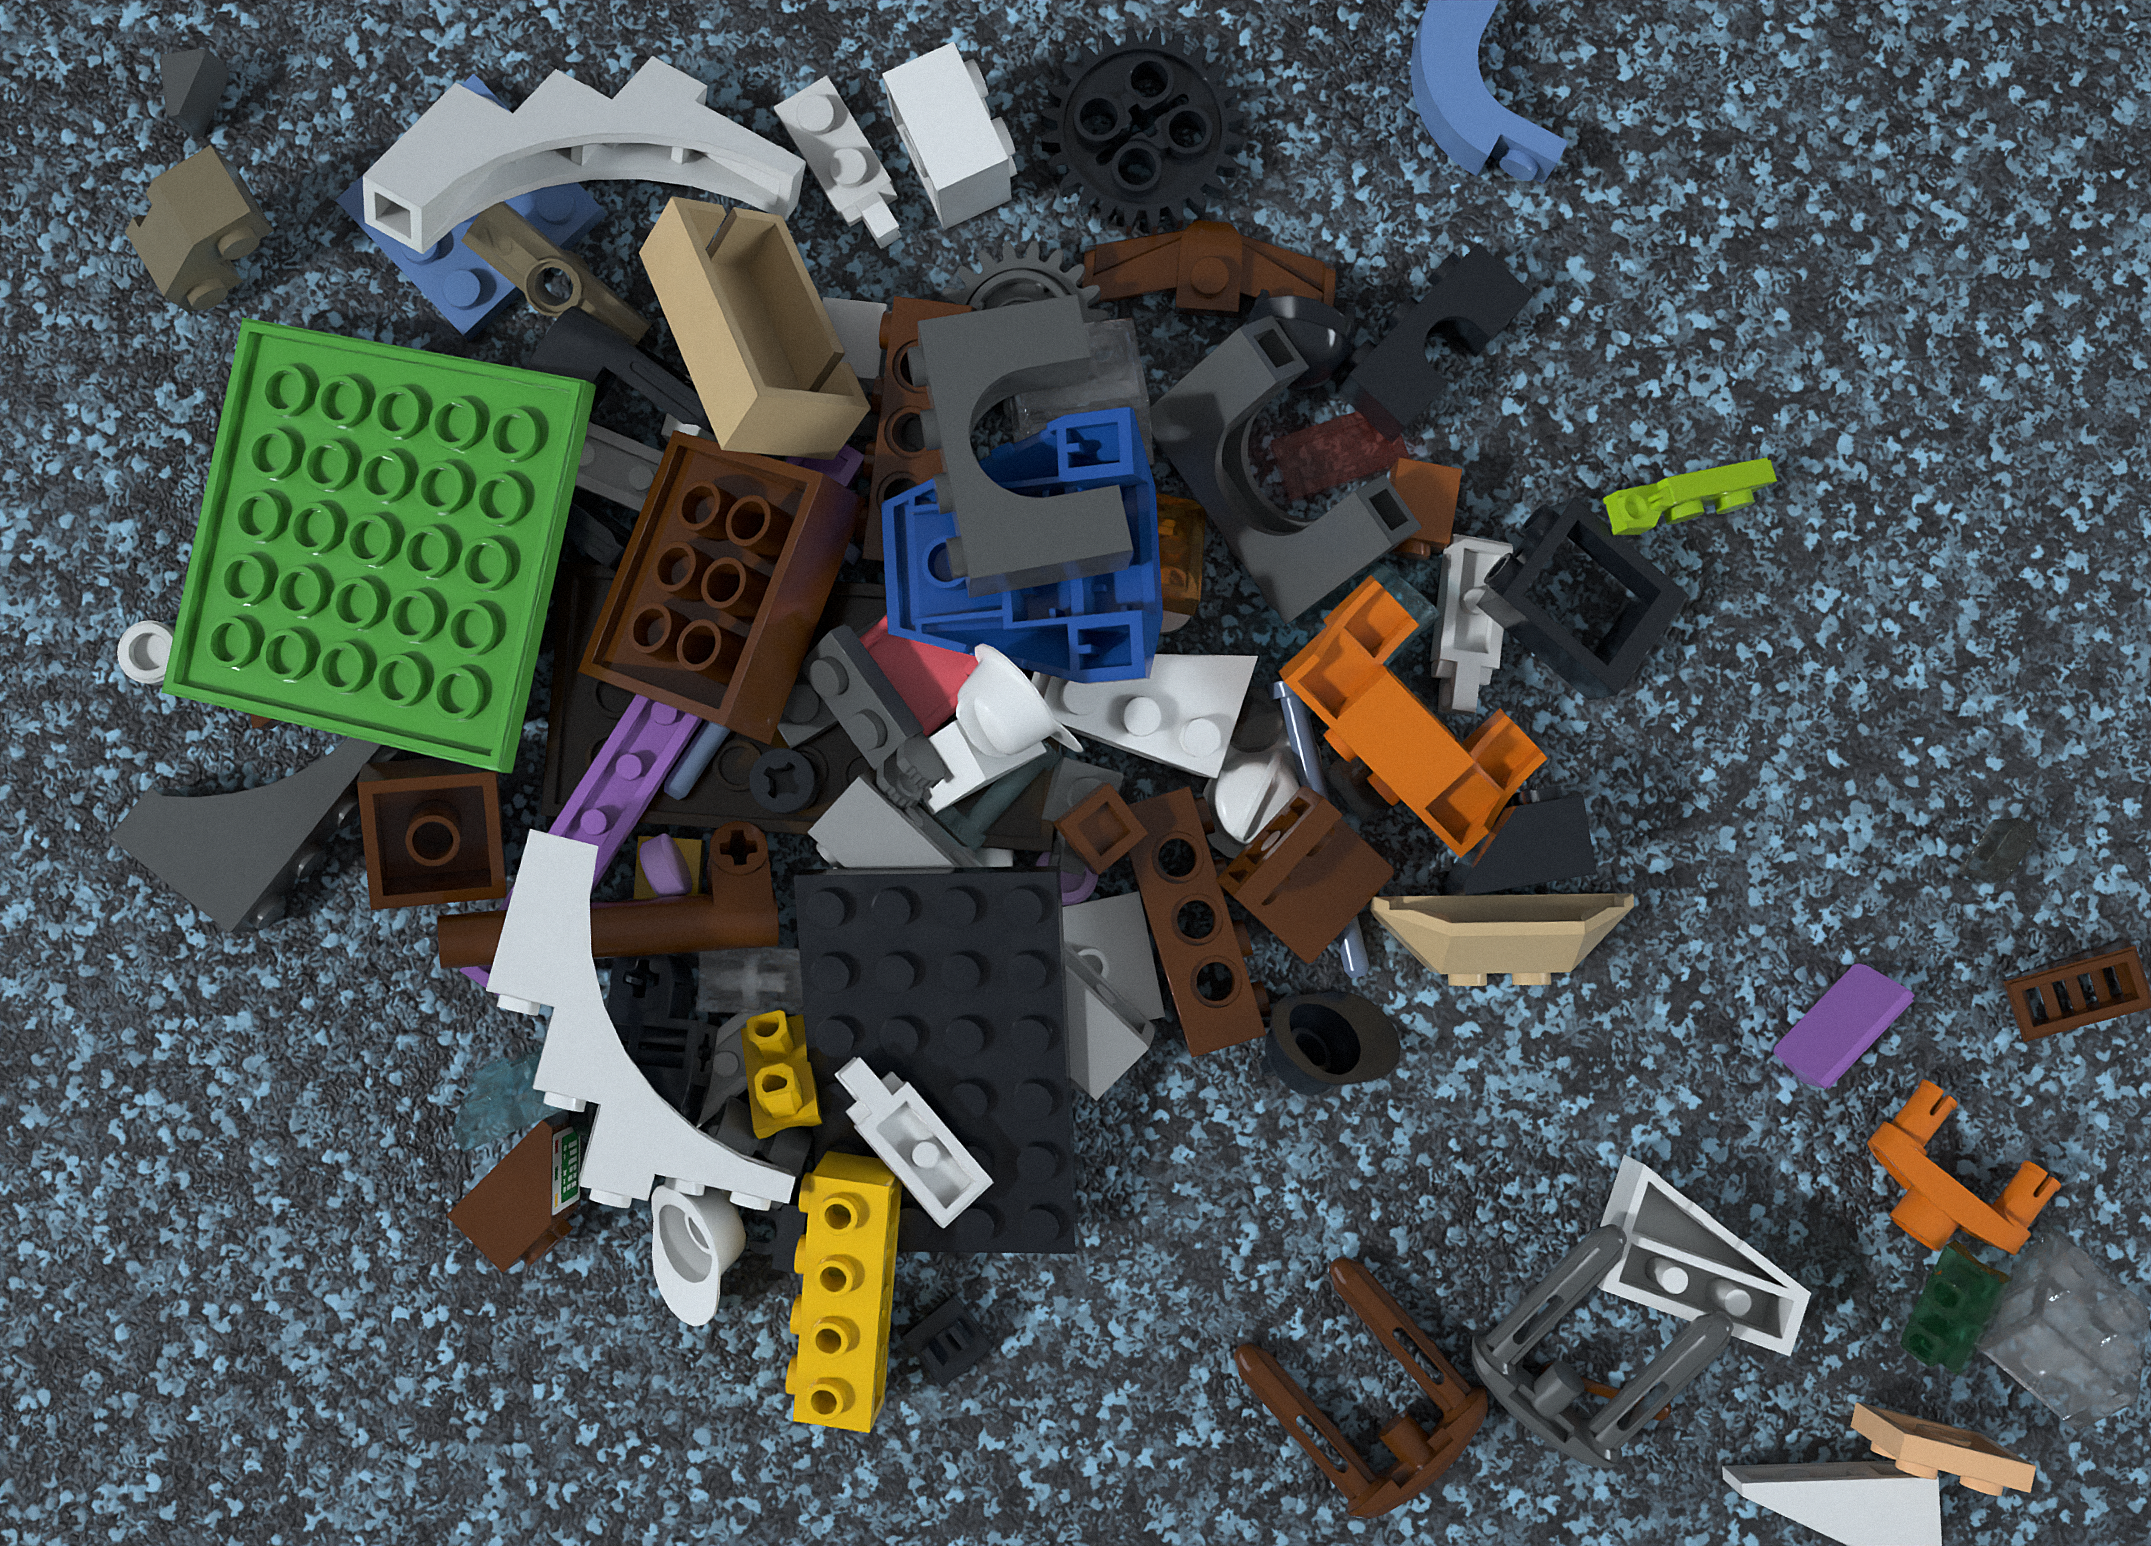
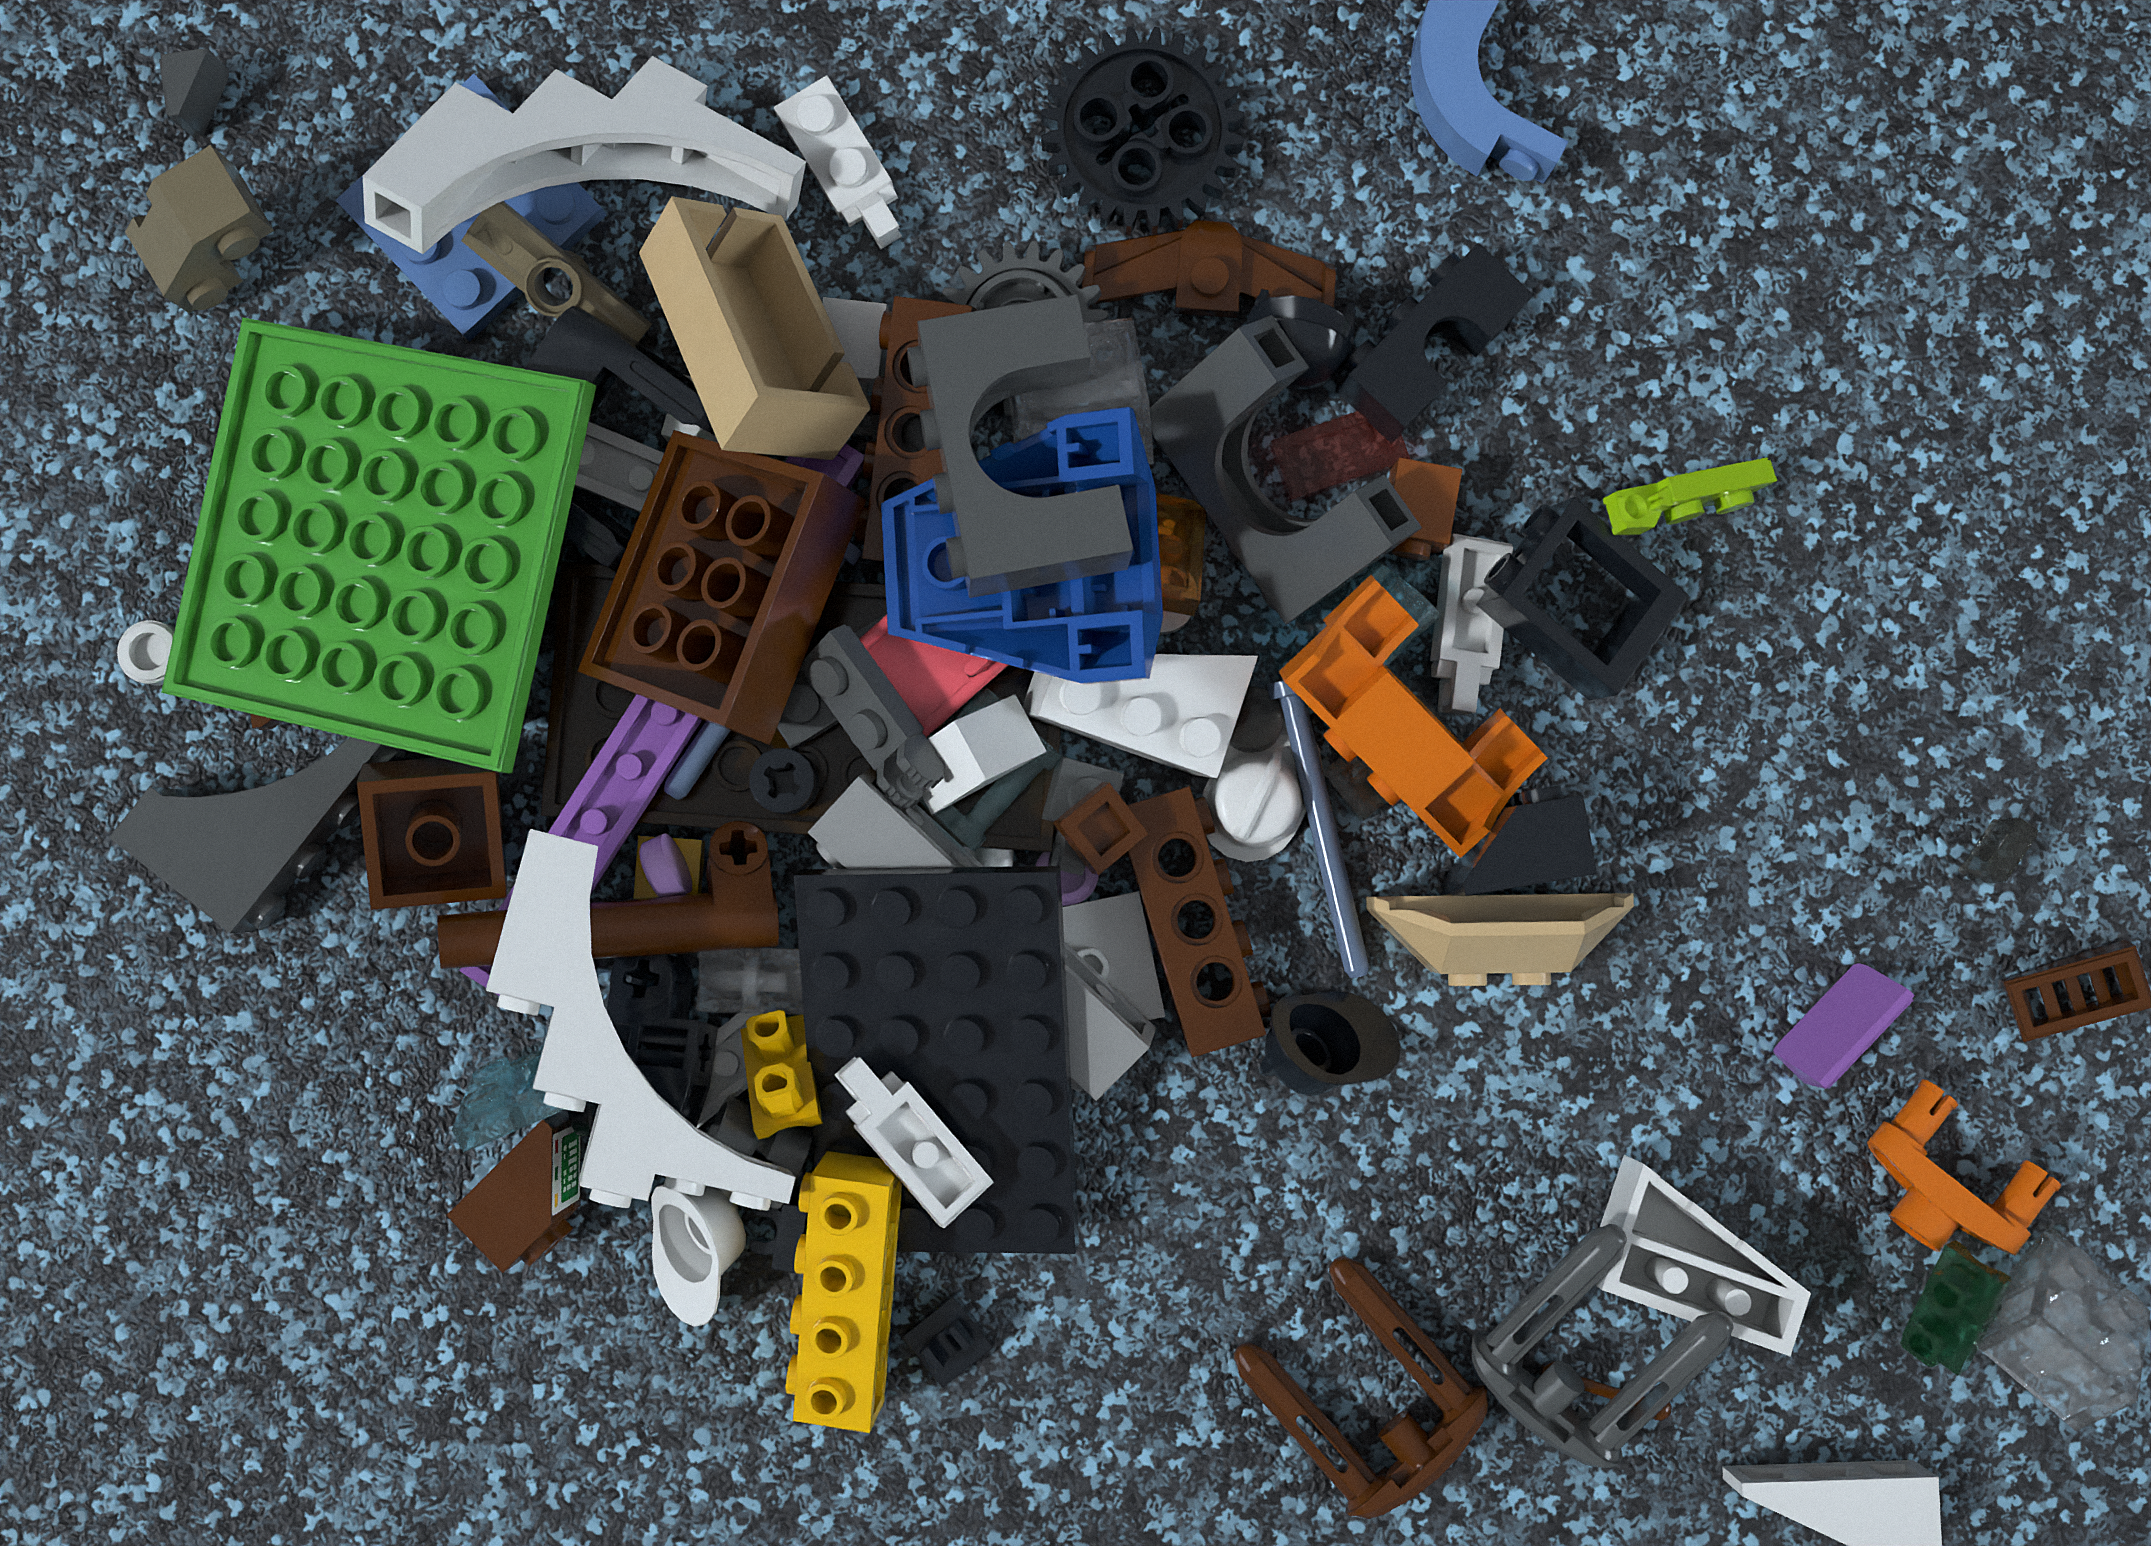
white brick [882,41,1017,230] -> none
white piece [956,643,1083,758] -> none
reddish brown bracket [1216,785,1394,964] -> none
light nougat plate [1850,1402,2036,1496] -> none

